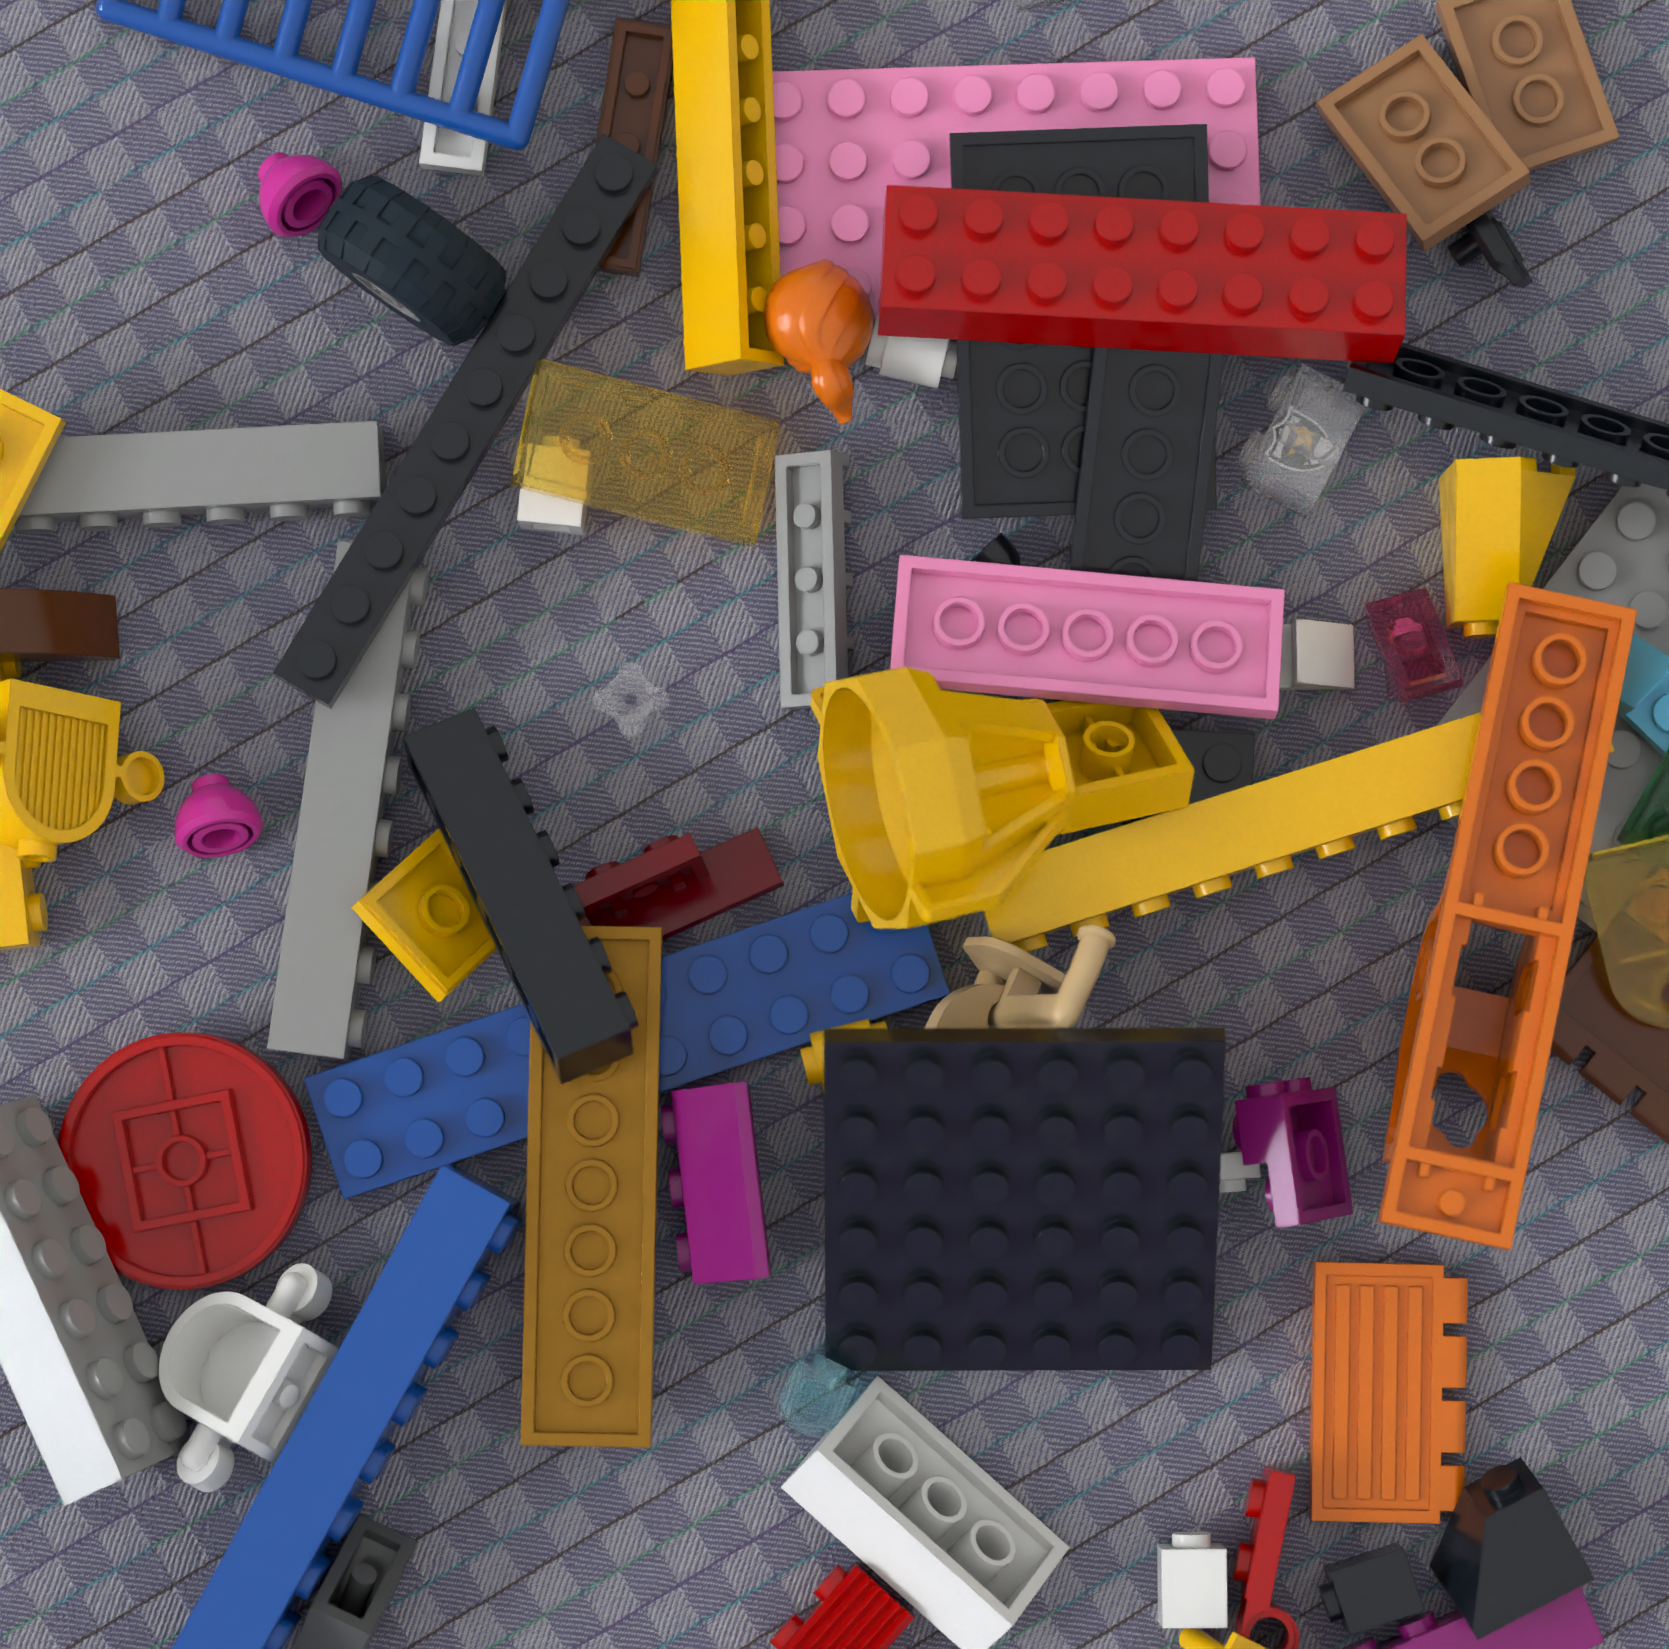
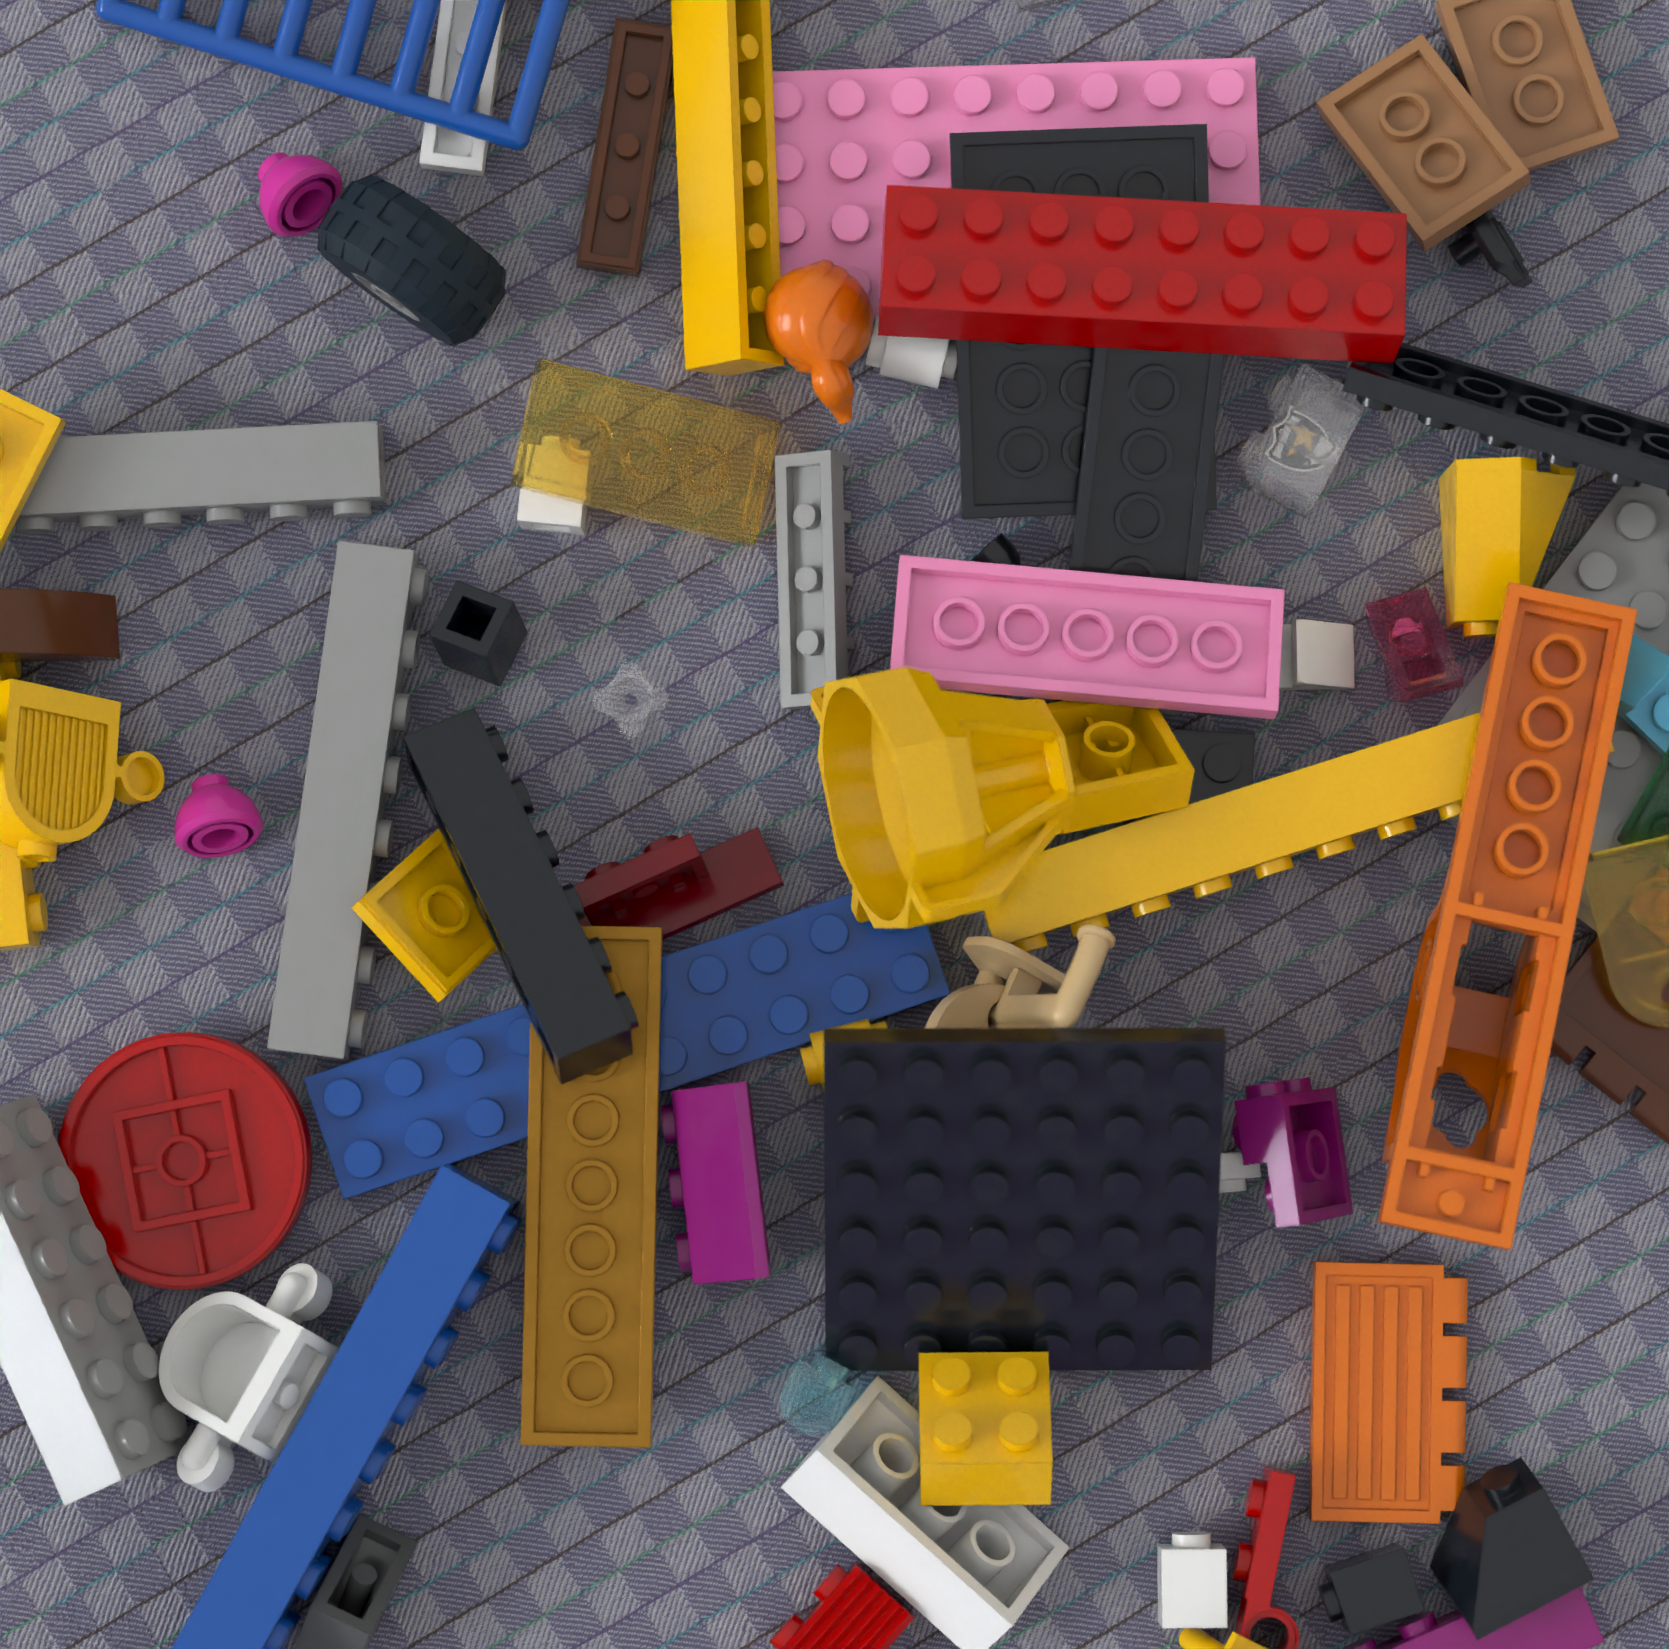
black plate [273,134,658,709] -> none
none -> black brick [429,580,528,687]
none -> yellow brick [919,1352,1053,1506]

